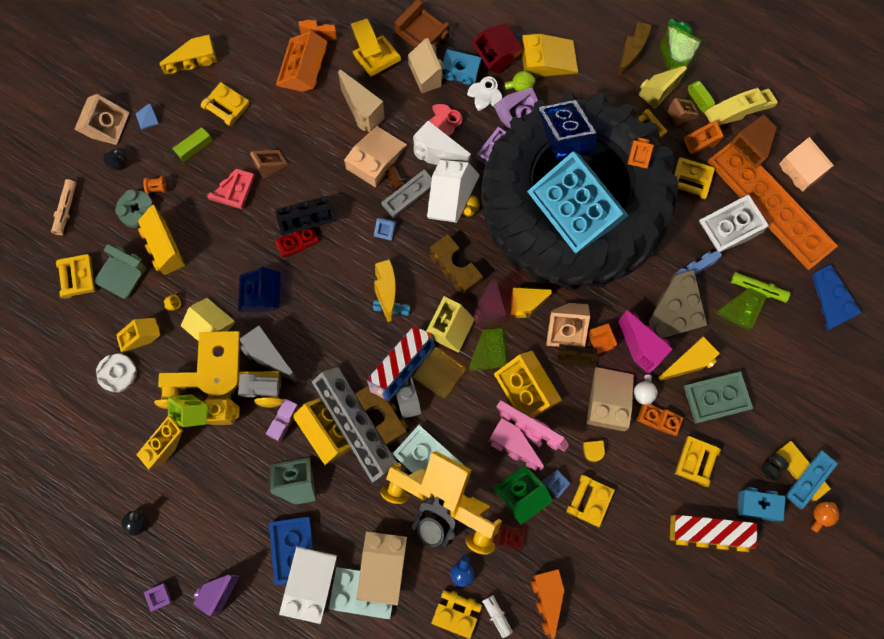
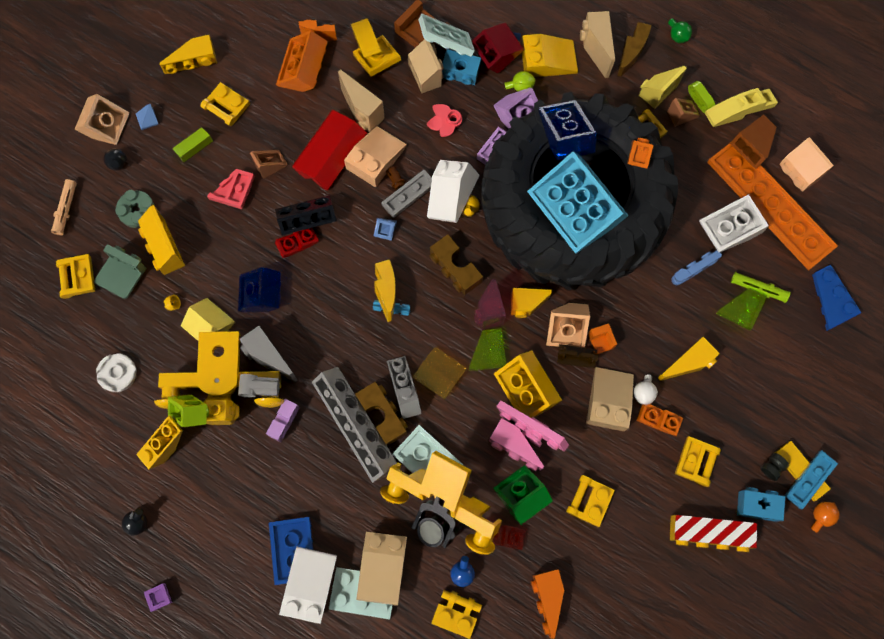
yellow slope [116,318,160,352] -> none
orange bush [143,176,167,194] -> none
medium lavender slope [193,575,240,616] -> none
sand green slope [270,457,315,505] -> none
yellow slope [293,397,352,465] -> none
brick [367,326,435,401] -> none
white slope [413,121,471,165] -> none
light yellow slope [426,296,475,353] -> none
white plate [467,76,502,111] -> none
white axle [482,595,512,638] -> none
medium blue slope [541,470,570,498] -> none
yellow tile [583,441,605,462] -> none
dark pink slope [618,310,672,374] -> none
dark tan plate [646,270,707,338] -> none
clear neon green slope [660,24,702,70] -> none
yellow plate [674,157,715,199] -> none
orange slope [683,120,724,155] -> none
sand green plate [684,372,753,424] -> none
none -> red slope [292,110,367,190]
none -> light aqua plate [418,14,475,56]
none -> tan slope [580,11,615,78]

